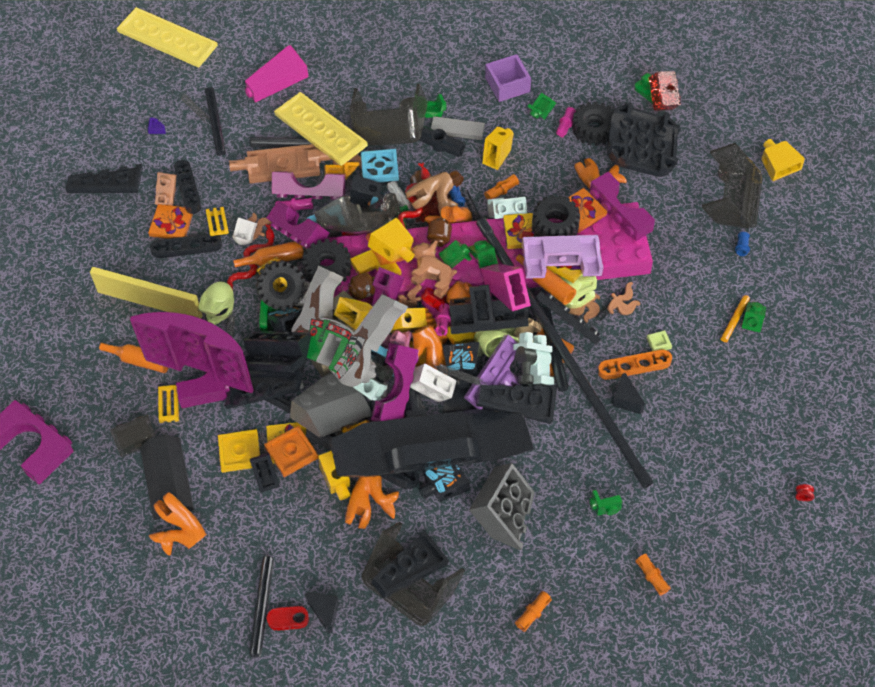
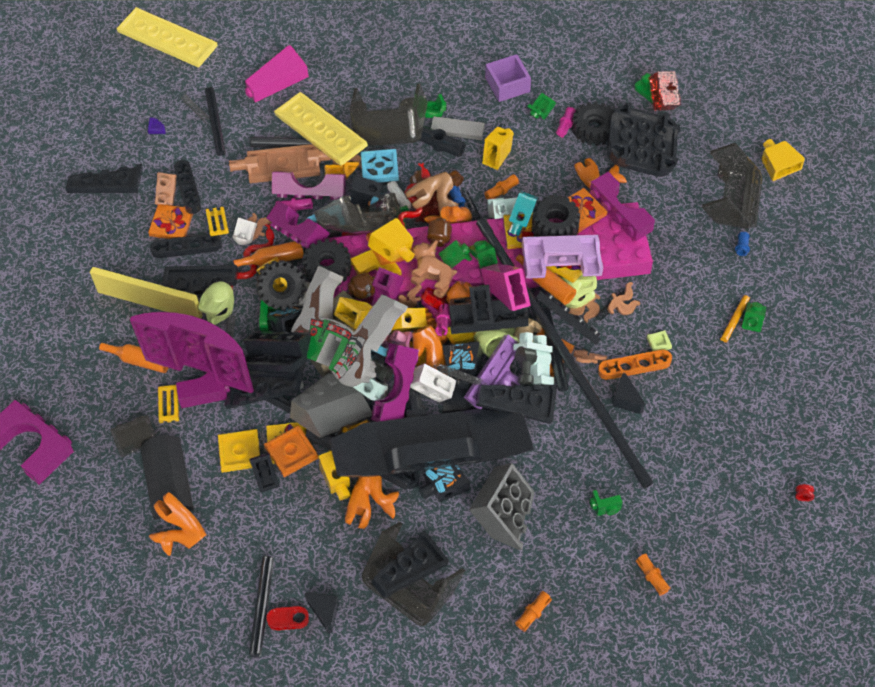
none -> black wing [162,265,238,295]
none -> teal torso [509,191,538,236]
none -> nougat piece [573,349,607,364]

